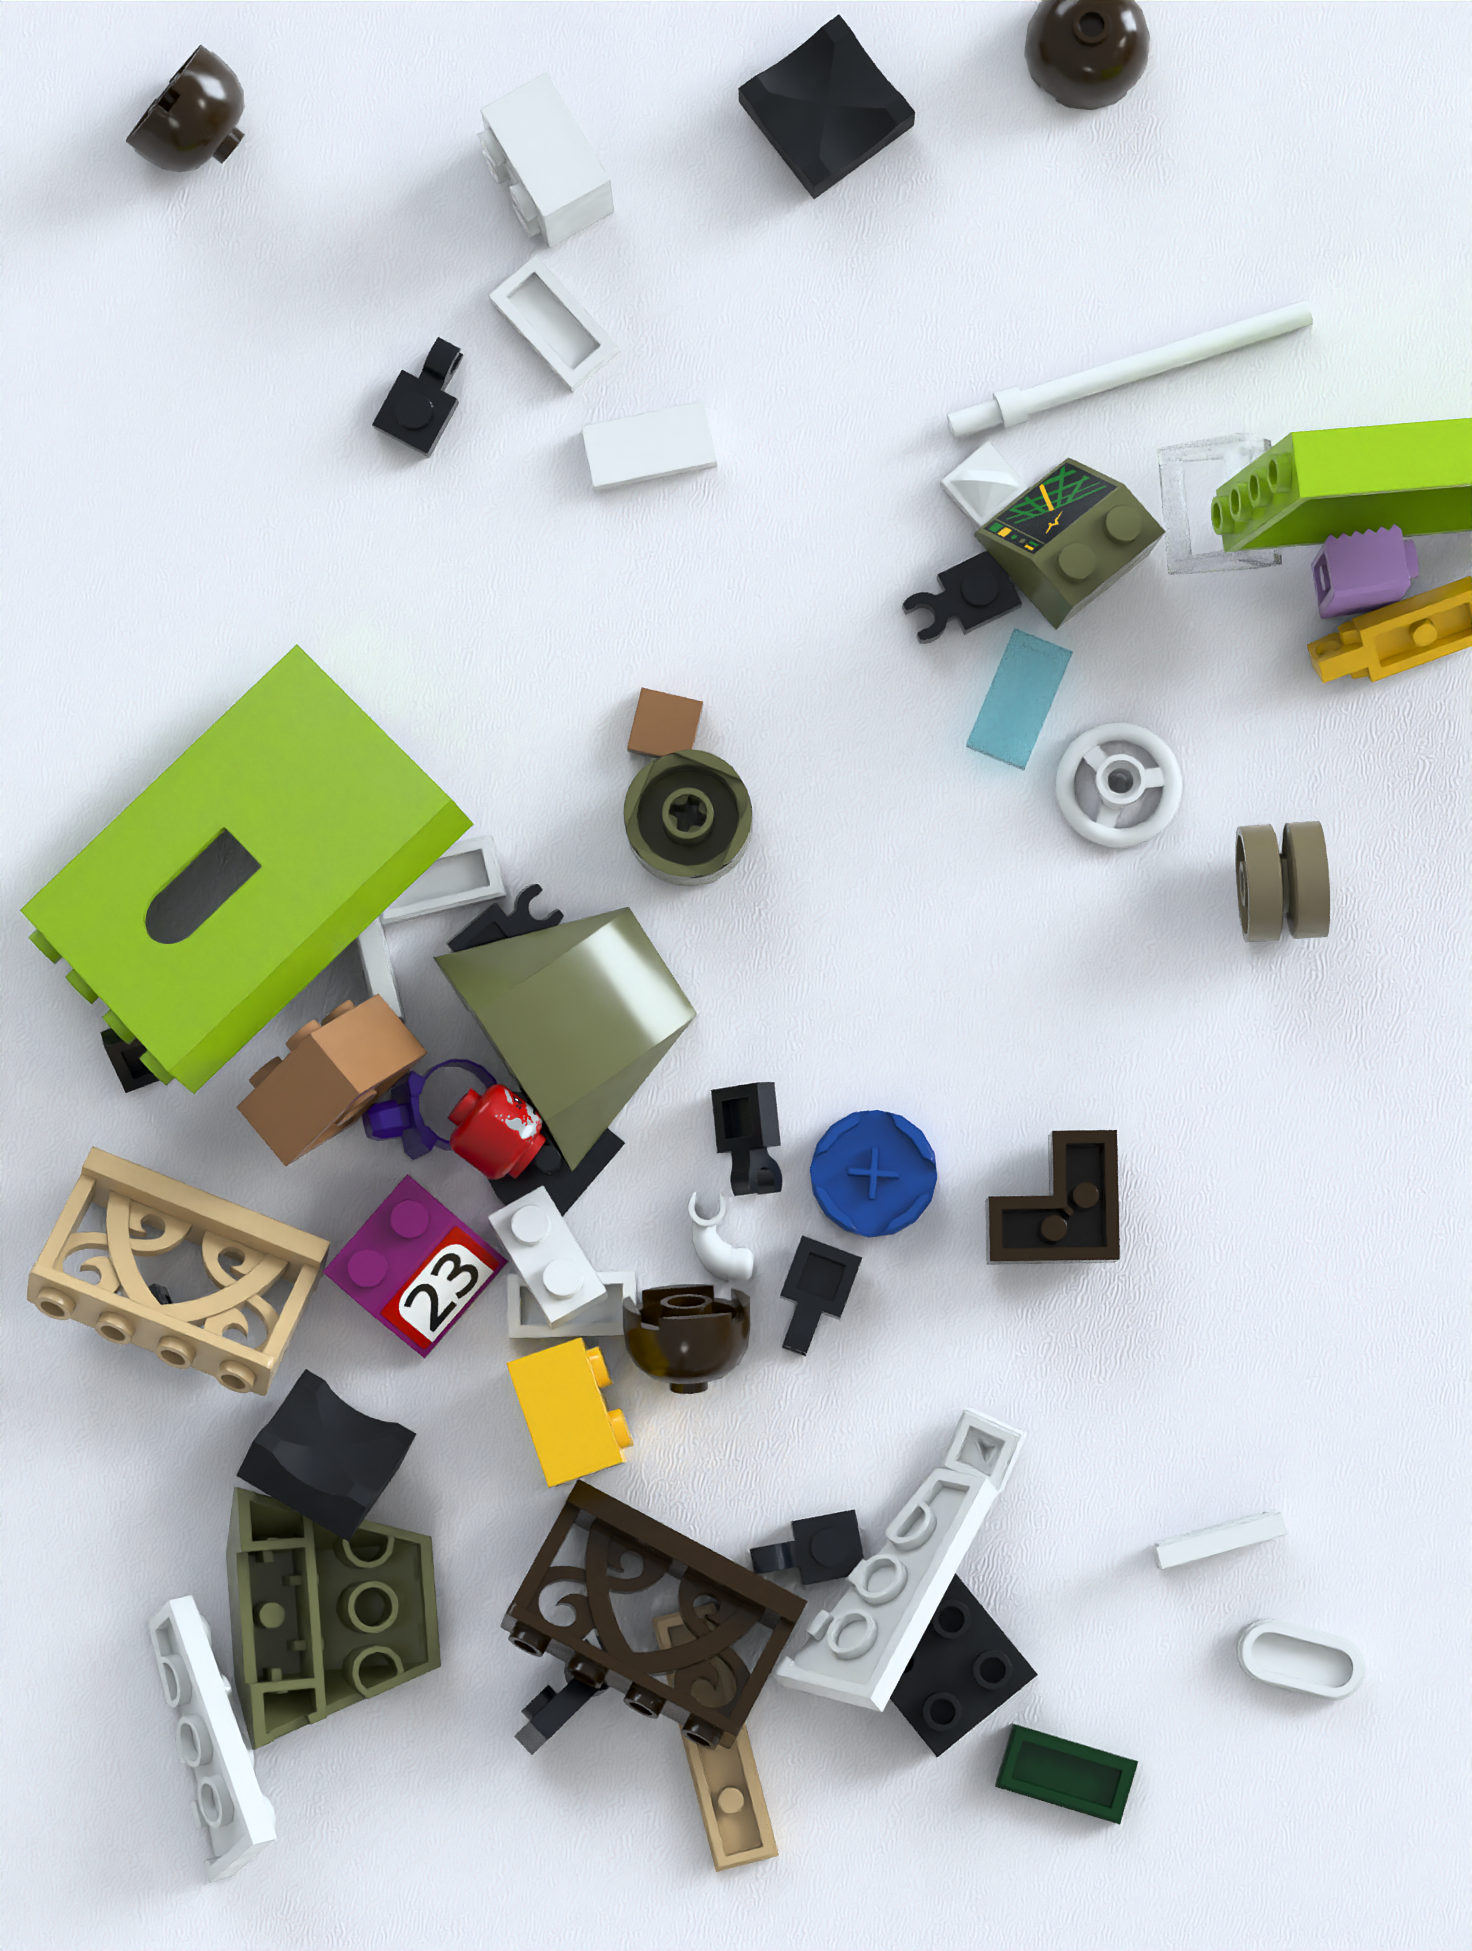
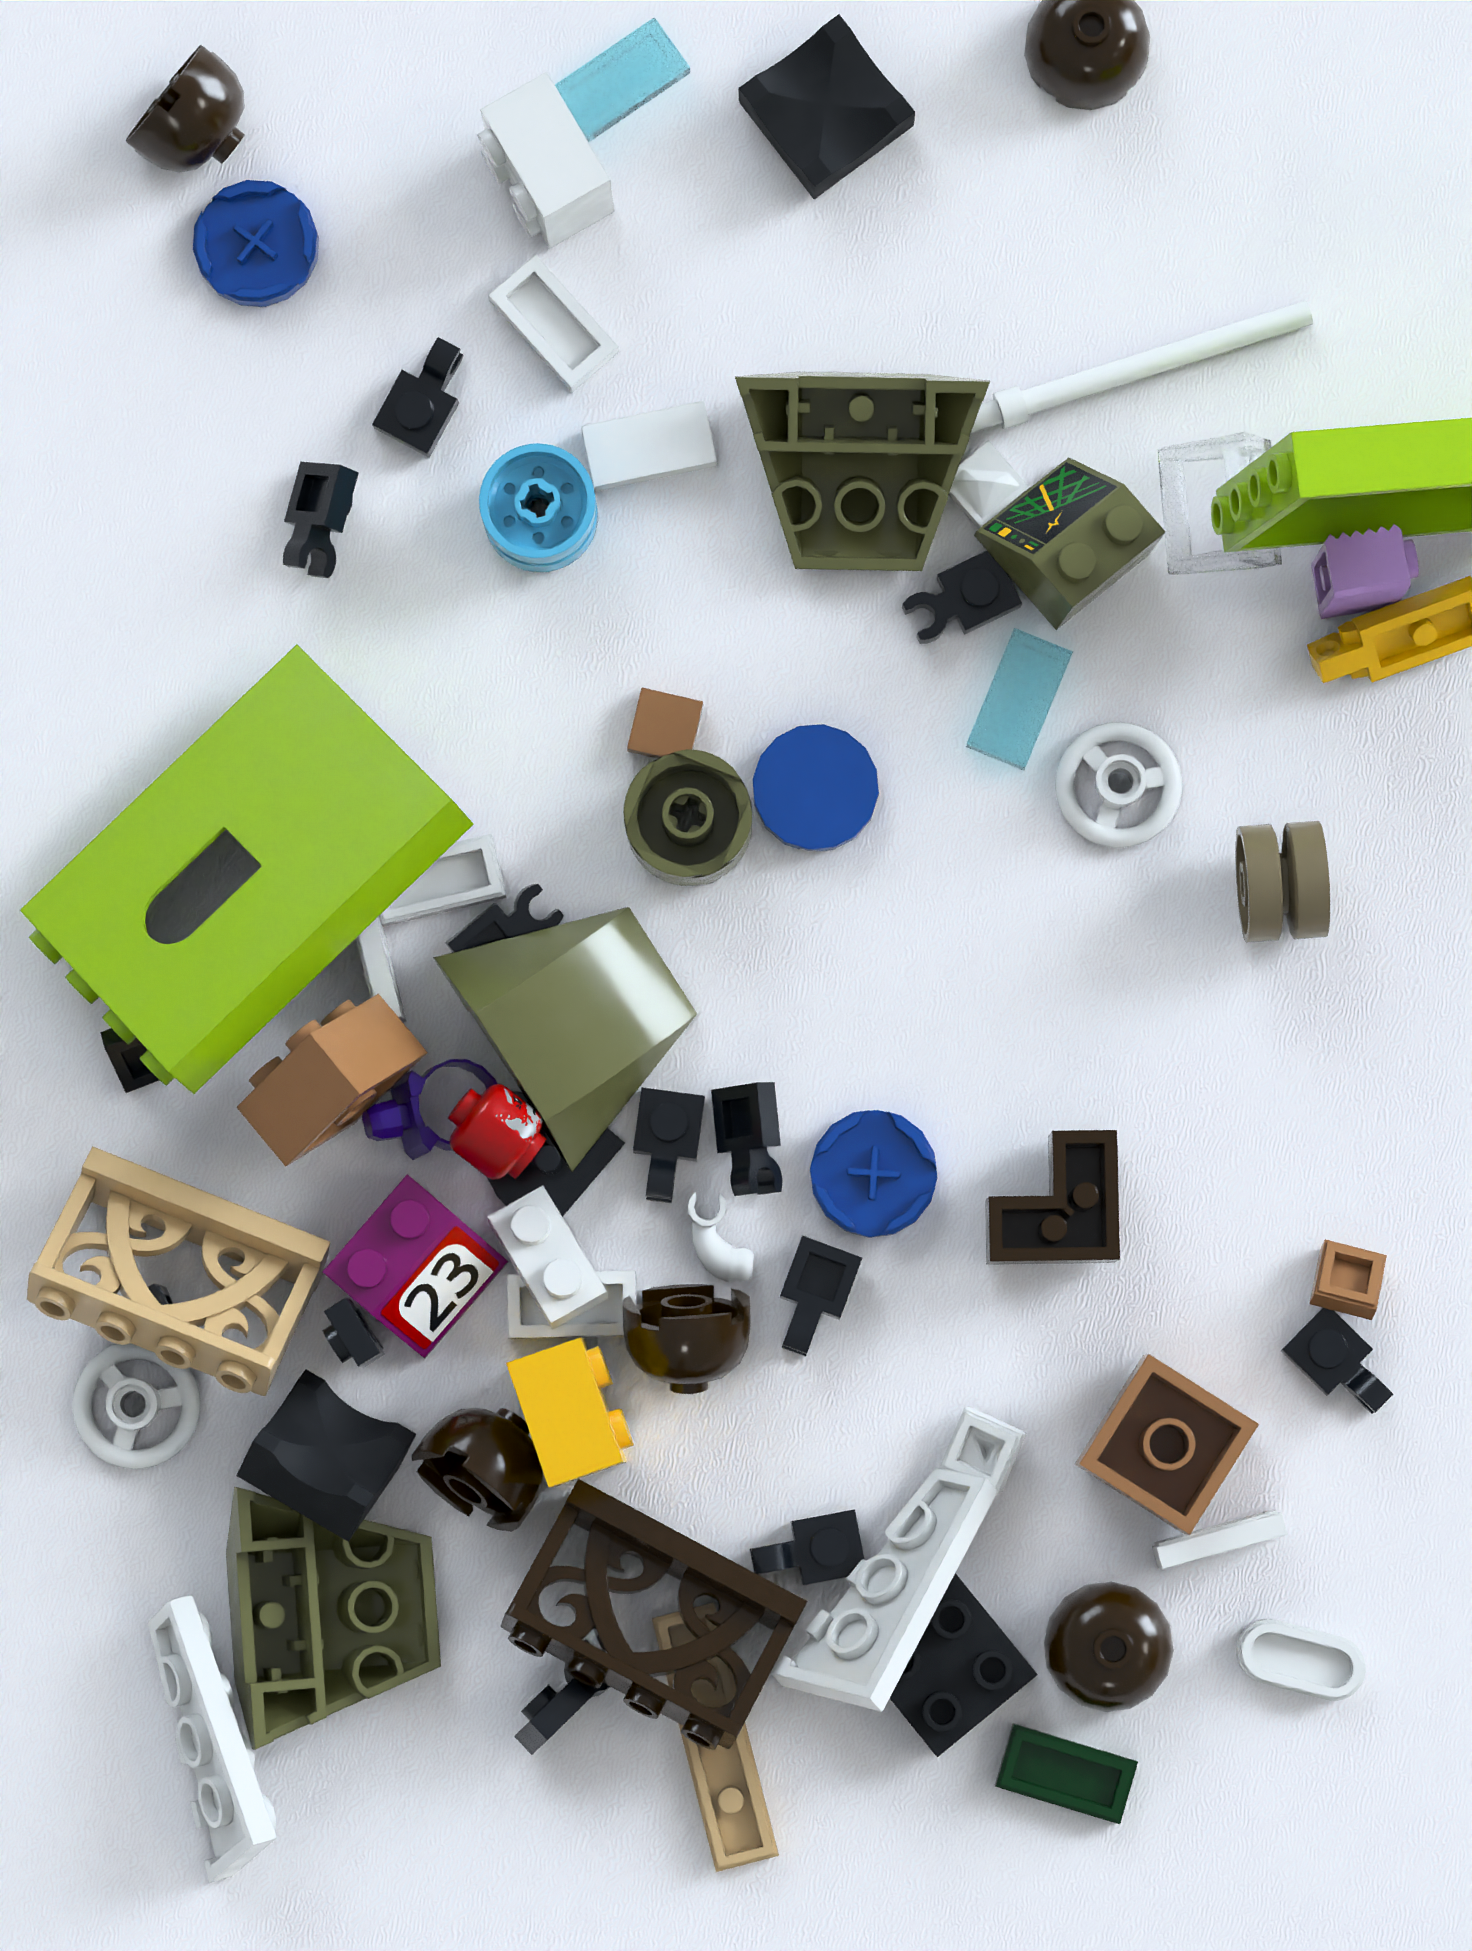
none -> white piece [73,1343,200,1469]
none -> blue tile [193,180,319,307]
none -> black plate [283,462,359,578]
none -> black plate [322,1298,385,1368]
none -> dark brown cylinder [411,1408,543,1532]
none -> medium azure wheel [479,443,598,572]
none -> clear light blue tile [555,17,690,142]
none -> black plate [633,1087,705,1203]
none -> olive wedge [735,372,990,571]
none -> blue tile [753,724,879,851]
none -> dark brown cylinder [1044,1582,1174,1712]
none -> medium nougat brick [1075,1354,1259,1535]
none -> black plate [1281,1308,1393,1414]
none -> medium nougat tile [1309,1239,1387,1320]

